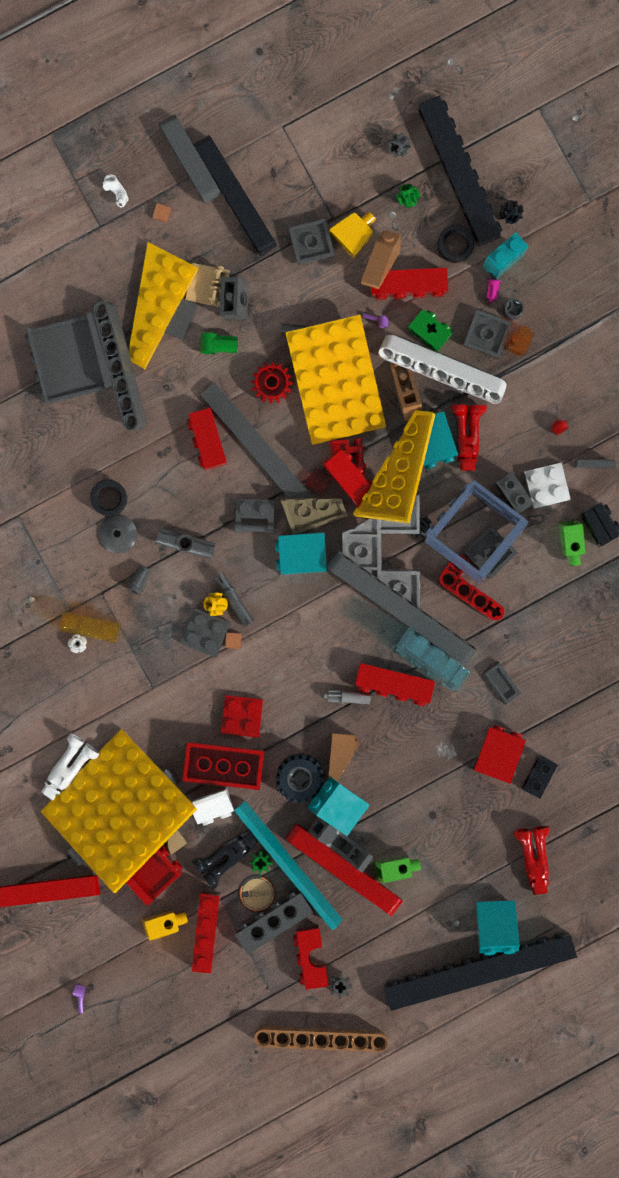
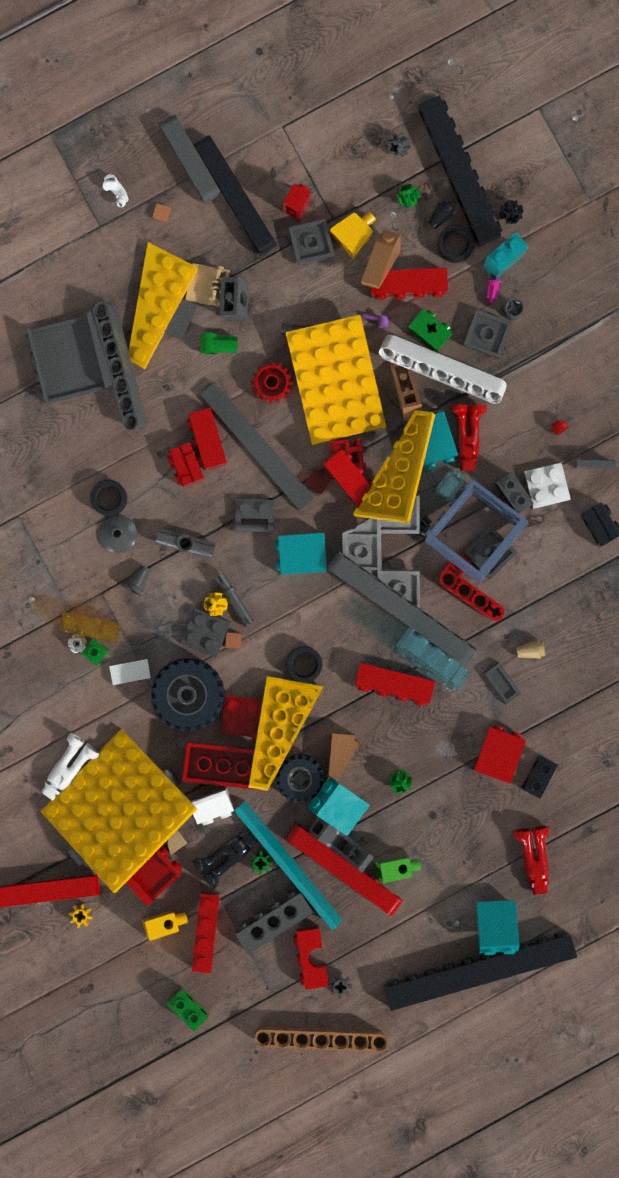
medium lavender hand [73,985,86,1013] -> none
tan sticker [239,875,275,912] -> none
dark tan wing [280,497,347,535] -> none
light grey piece [324,690,371,704] -> none
clear orange brick [506,326,534,358] -> none
bright green torso [558,520,585,566] -> none
none -> yellow gear [69,903,93,928]
none -> green brick [81,639,110,666]
none -> white tile [109,659,151,685]
none -> black wheel [150,658,225,732]
none -> red brick [167,442,204,488]
none -> green brick [167,987,209,1032]
none -> yellow wing [248,676,324,791]
none -> red brick [283,184,311,221]
none -> black tyre [286,646,323,683]
none -> green gear [388,769,413,794]
none -> black cone [428,200,455,229]
none -> clear light blue brick [434,470,464,502]
none -> tan cone [517,640,545,659]

